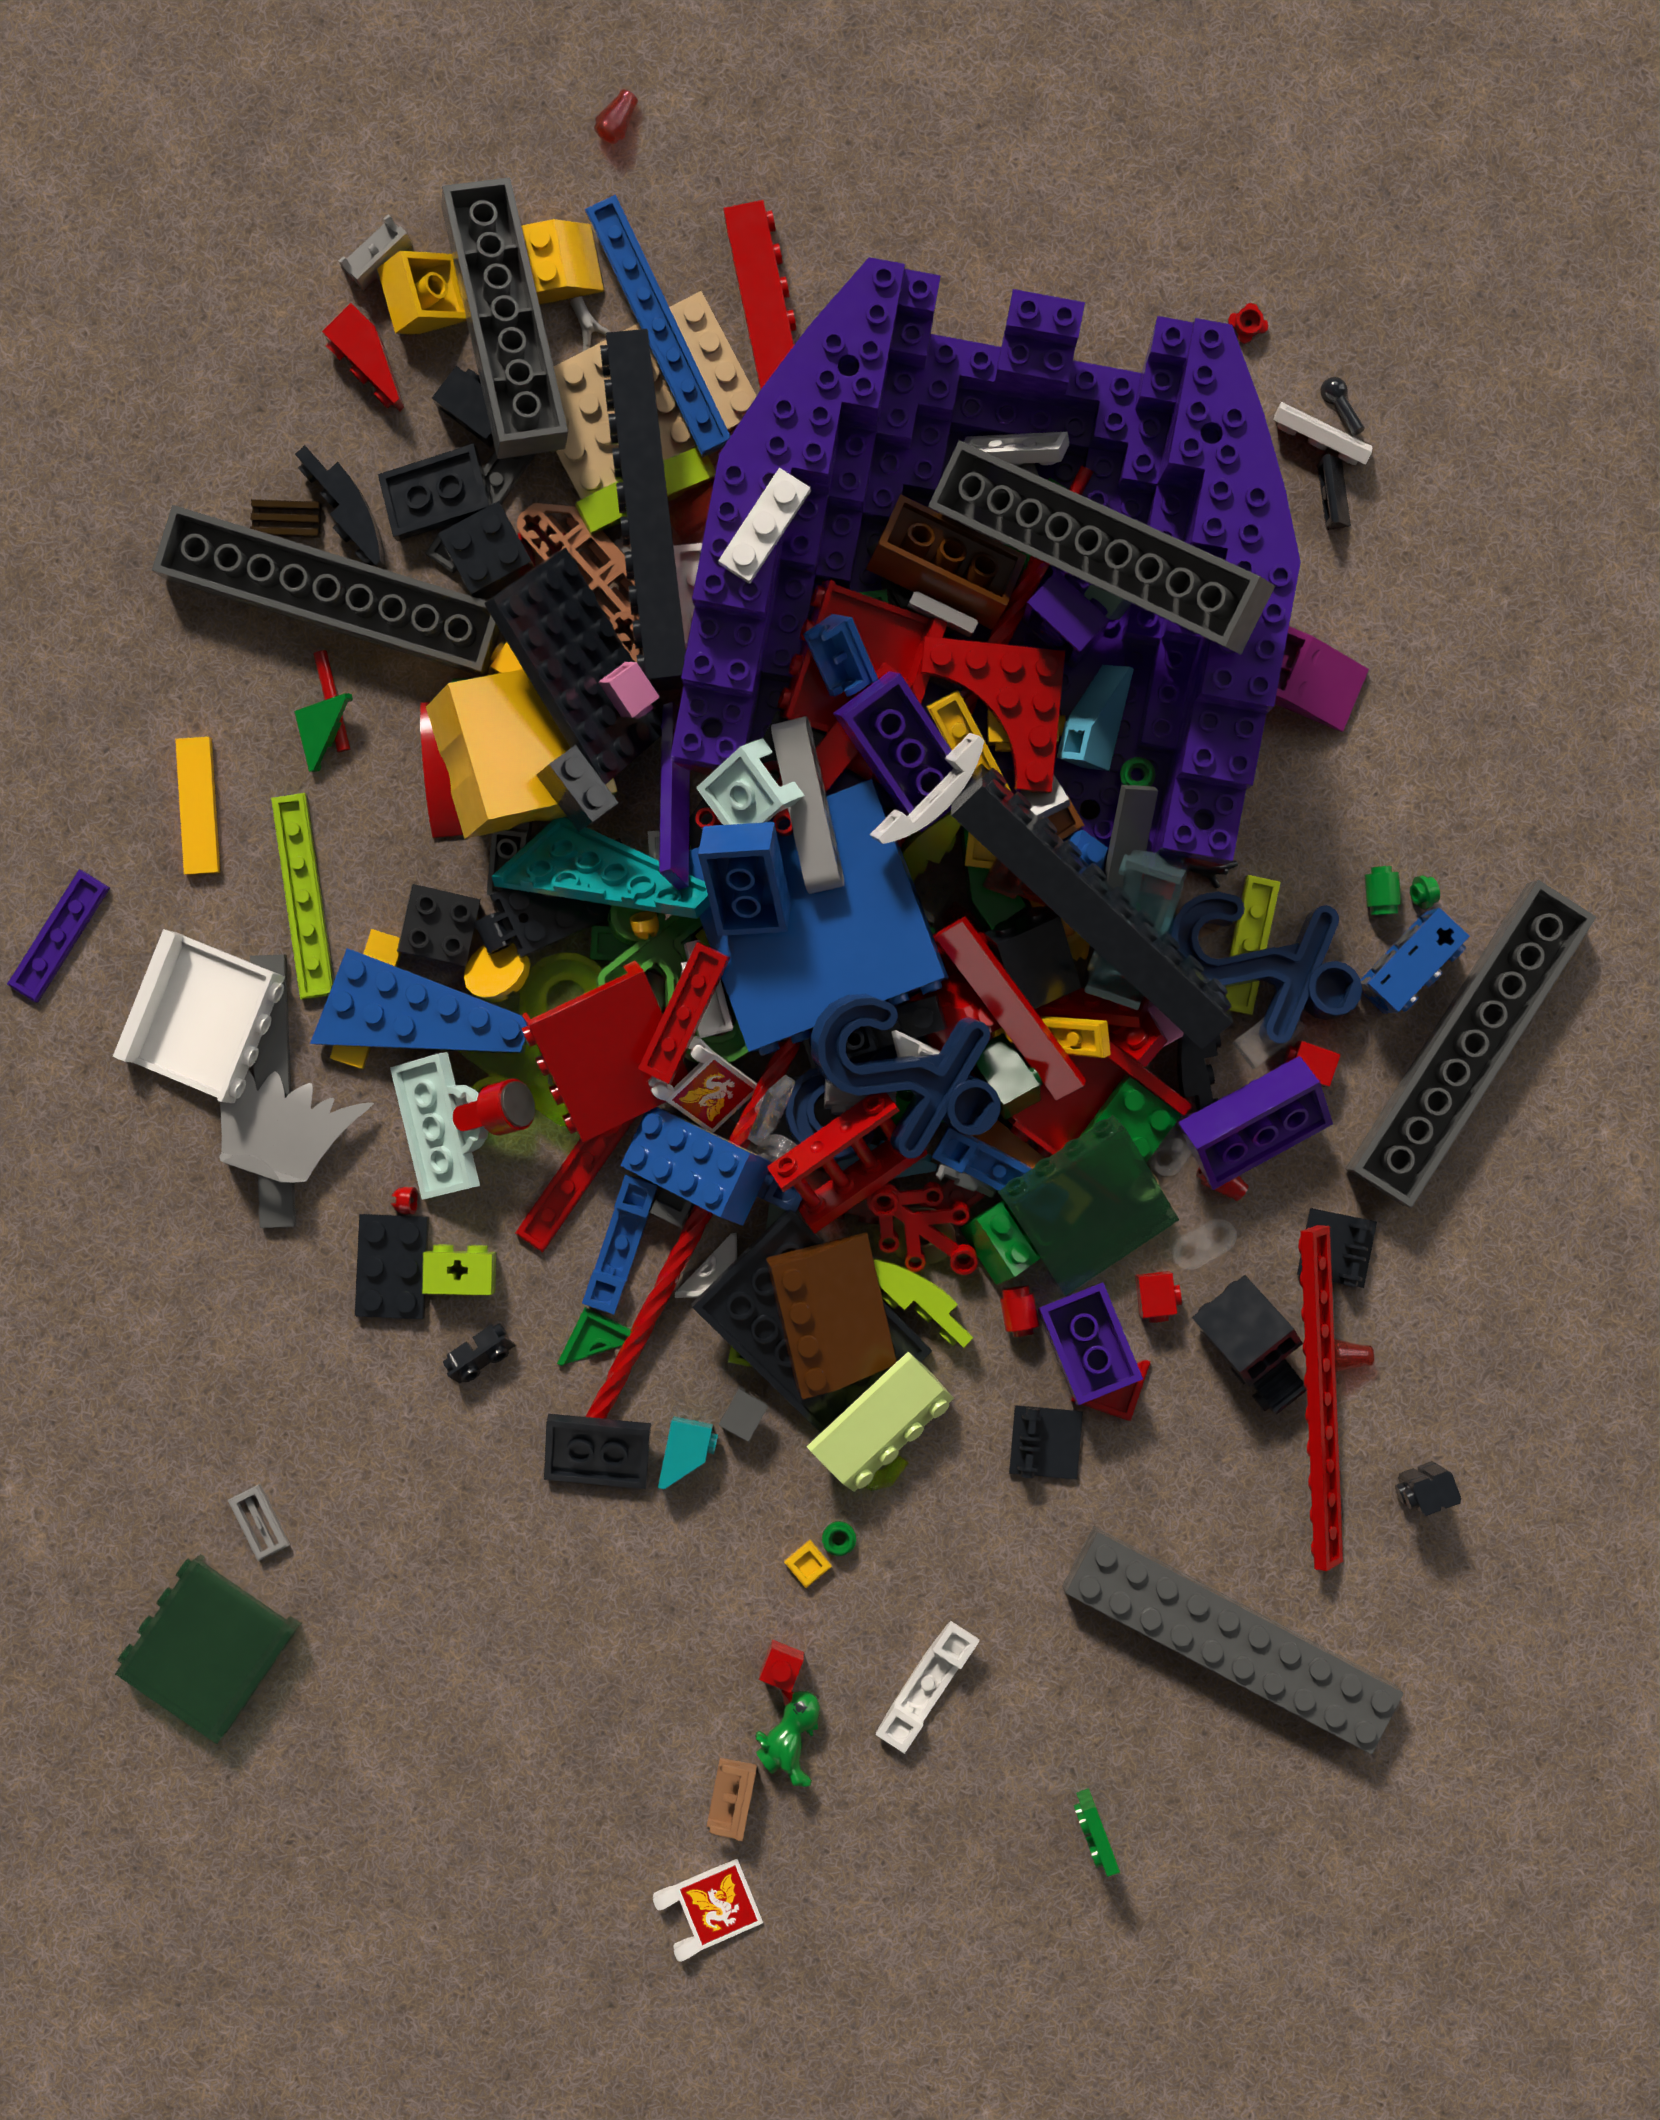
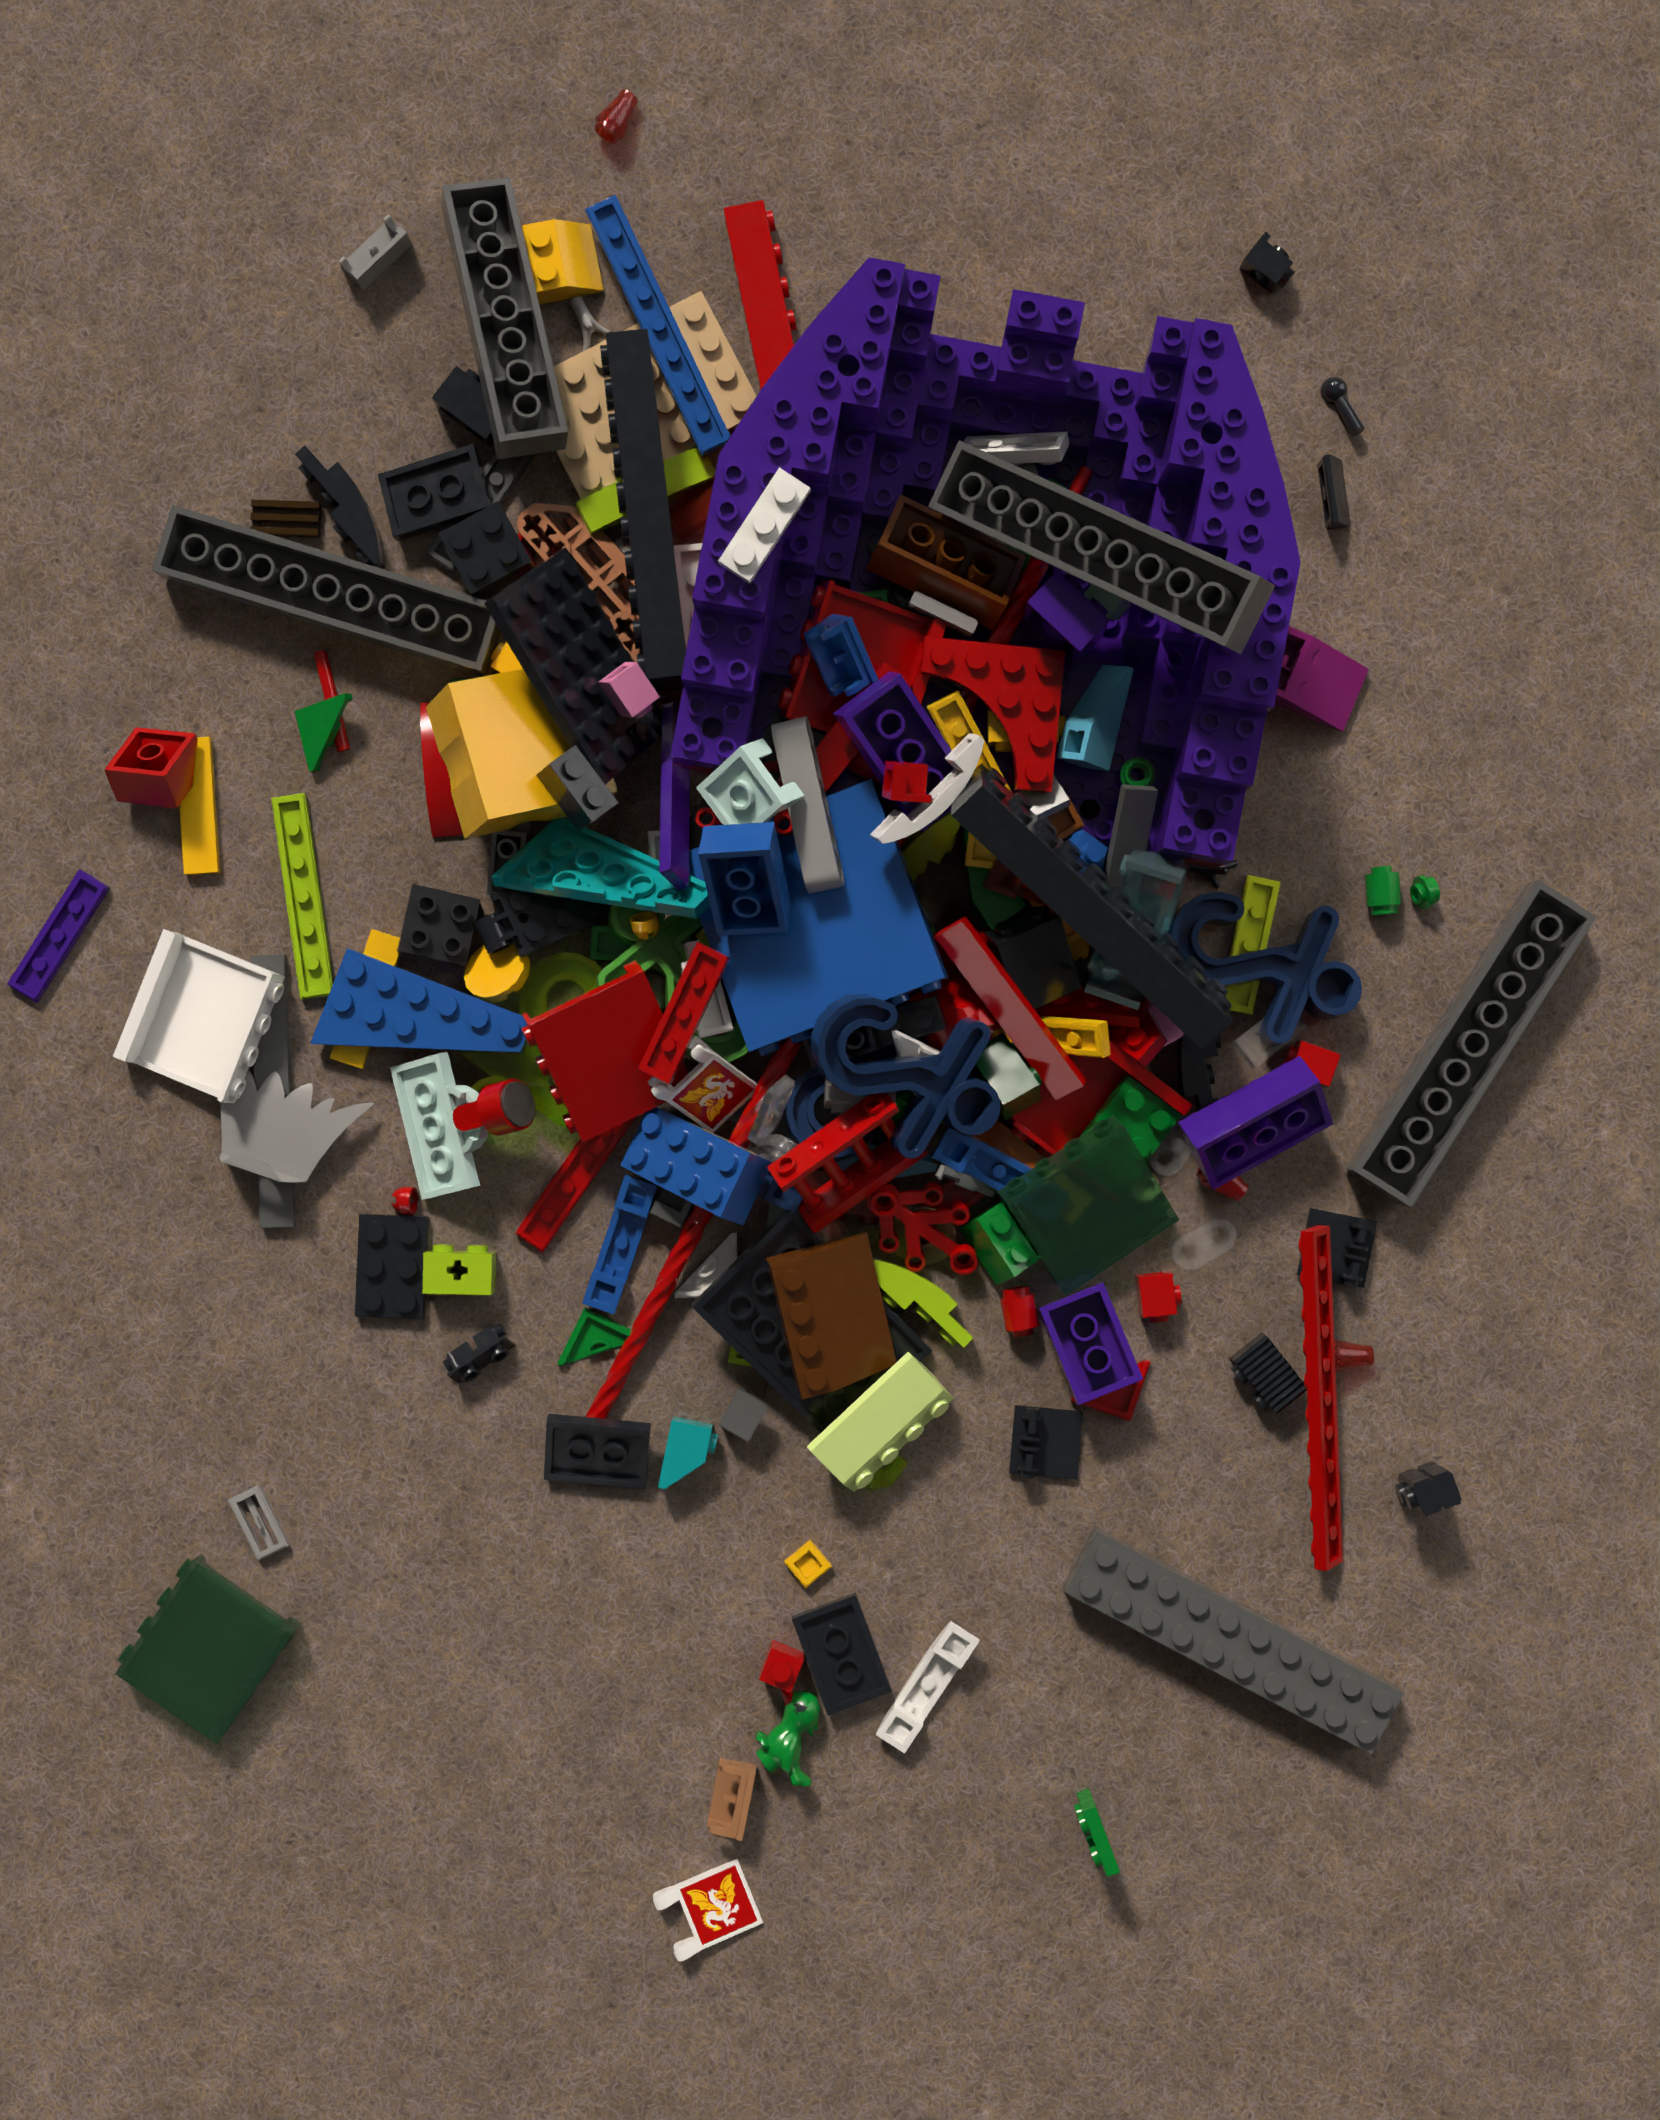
red slope [322,303,404,412] -> none
yellow slope [377,251,467,334] -> none
green plate [822,1521,856,1556] -> none
black brick [1192,1275,1303,1387] -> none
red plate [1228,303,1269,344] -> none
white plate [1273,402,1372,465] -> none
blue piece [1360,907,1470,1014] -> none
none -> red slope [104,727,198,808]
none -> black plate [792,1592,892,1716]
none -> red panel [882,761,932,803]
none -> black brick [1239,232,1295,294]

